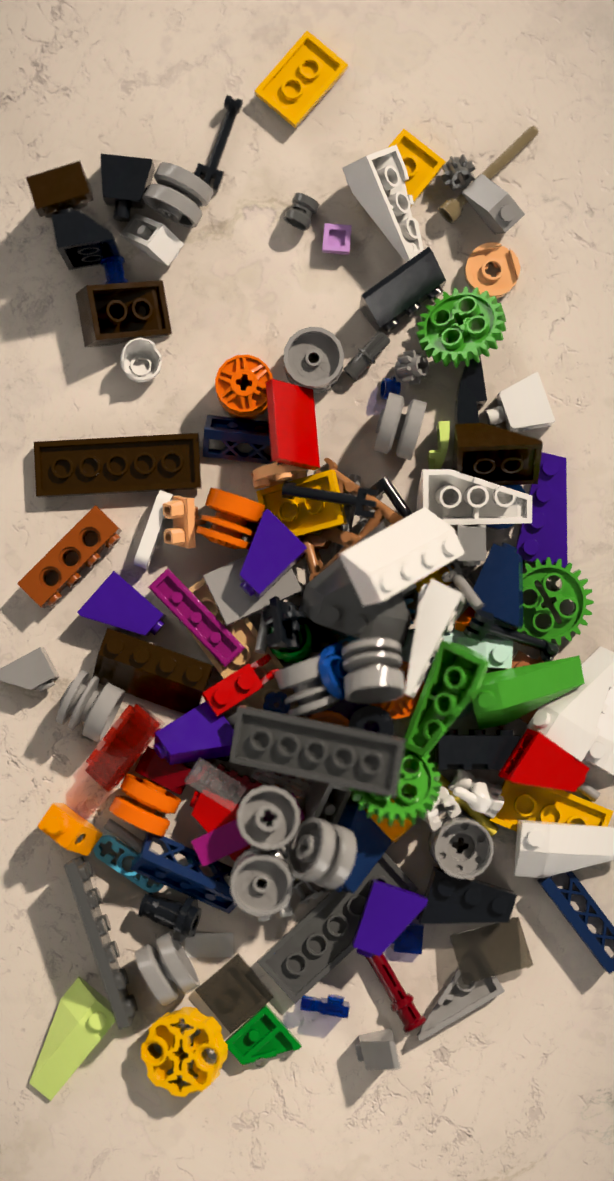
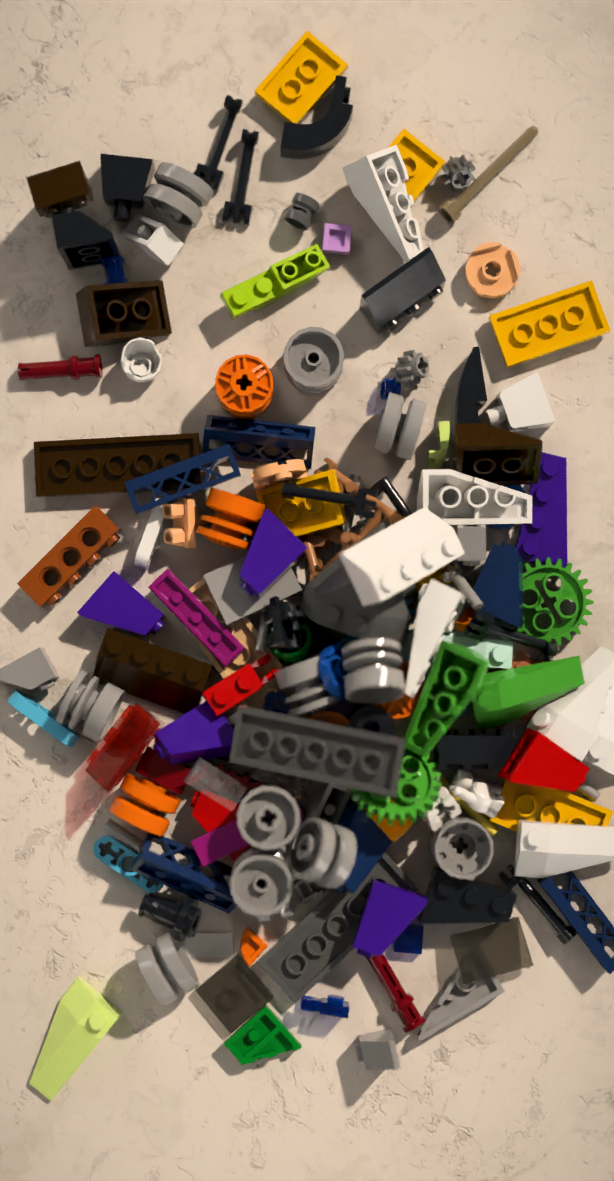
light orange torso [37,803,103,856] -> none
dark grey plate [64,856,138,1030] -> none
yellow connector [141,1007,228,1097] -> none
red tile [266,379,320,471] -> none
dark grey axle [343,331,390,381] -> none
bright green gear [417,286,506,368] -> none
light grey slope [461,174,525,234] -> none
none -> medium azure beam [7,689,80,747]
none -> dark red pin [18,354,103,380]
none -> dark blue fence [124,444,241,514]
none -> lime slope [220,244,330,319]
none -> black hinge [222,129,259,225]
none -> orange tile [240,926,268,967]
none -> black arch [280,75,353,159]
none -> yellow plate [488,280,610,369]
none -> black hinge [498,864,577,945]

